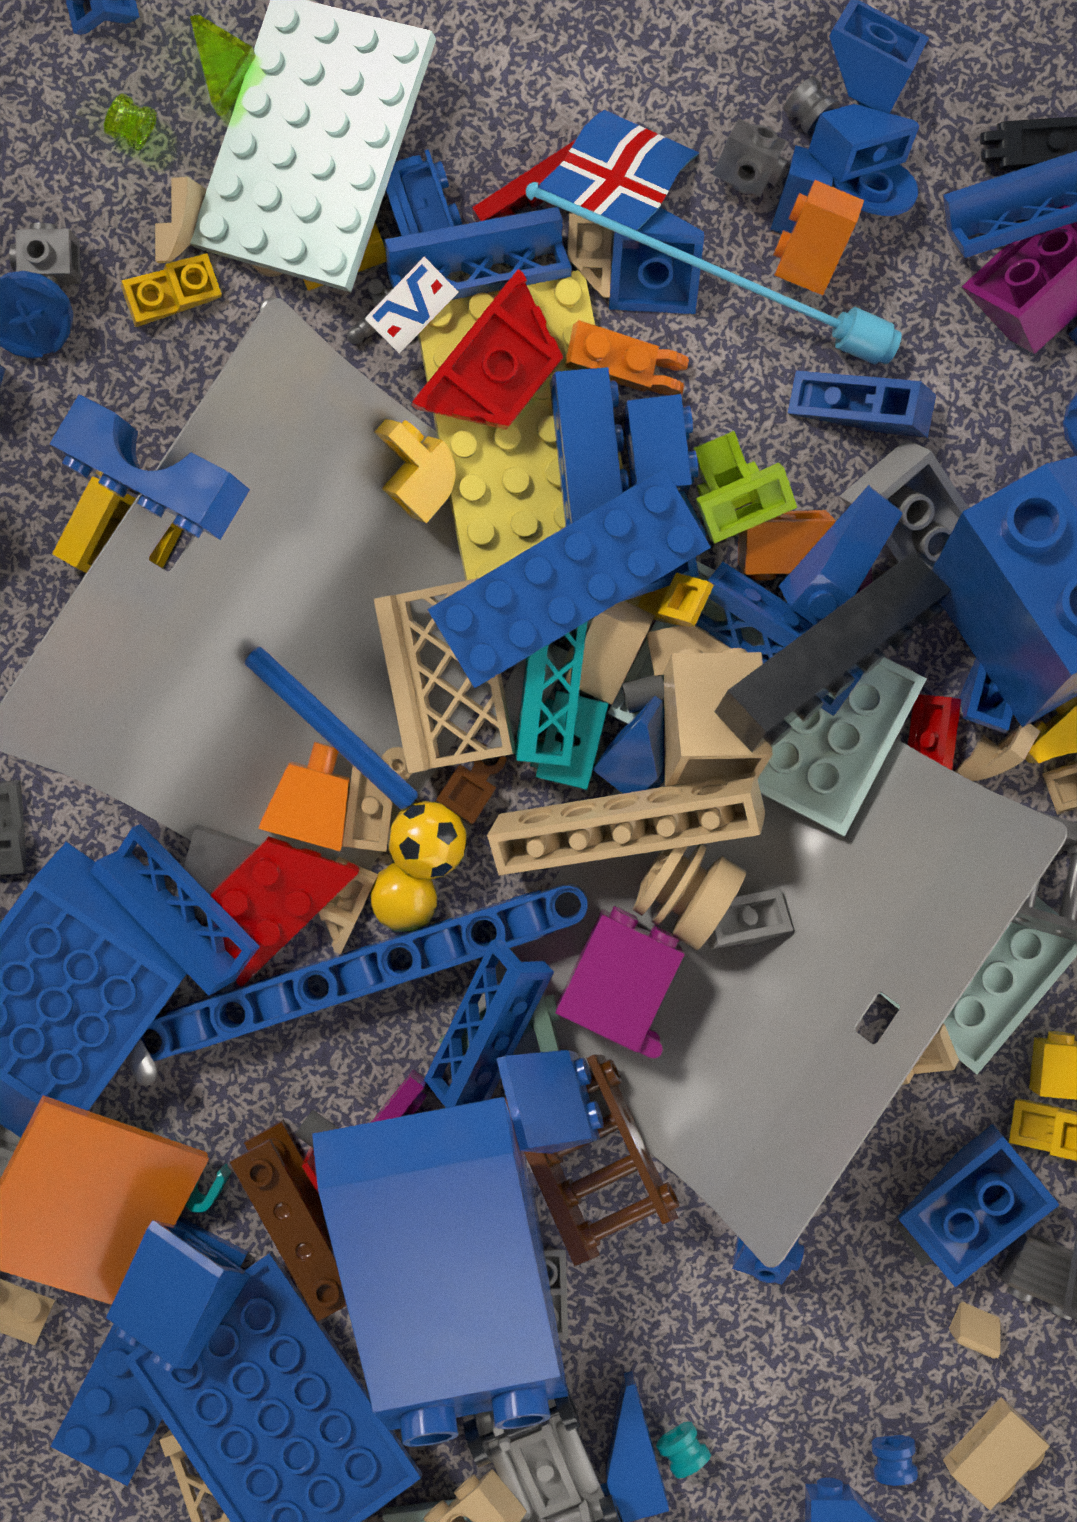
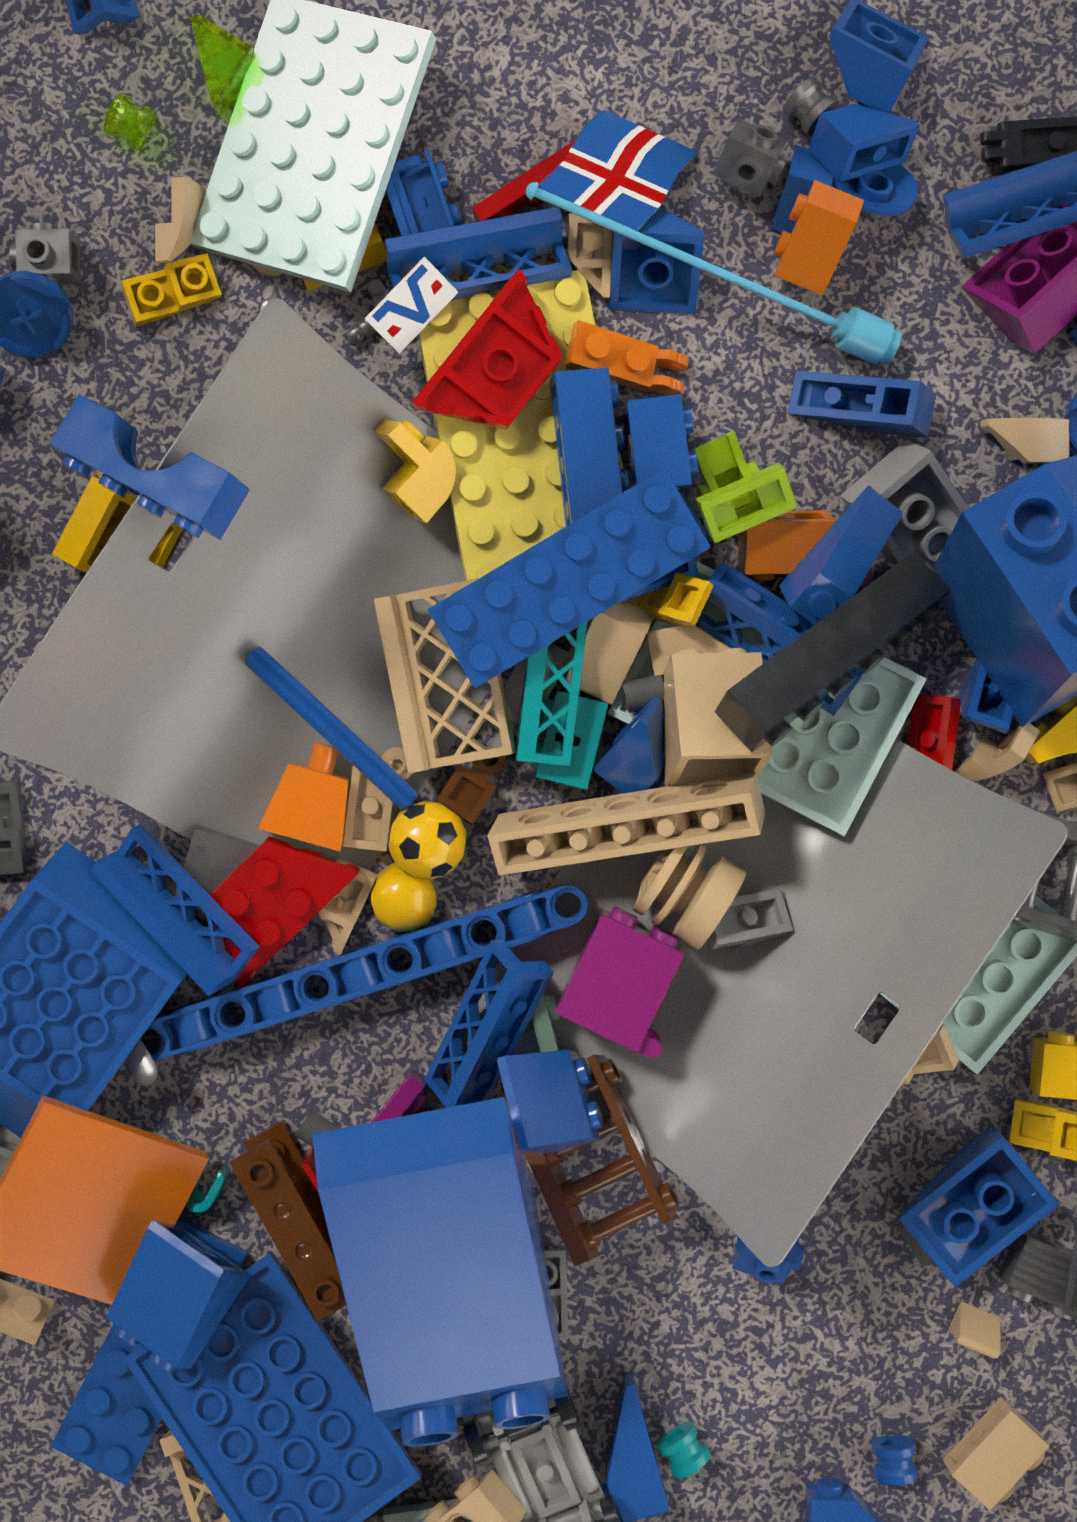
none -> tan slope [980,418,1069,465]

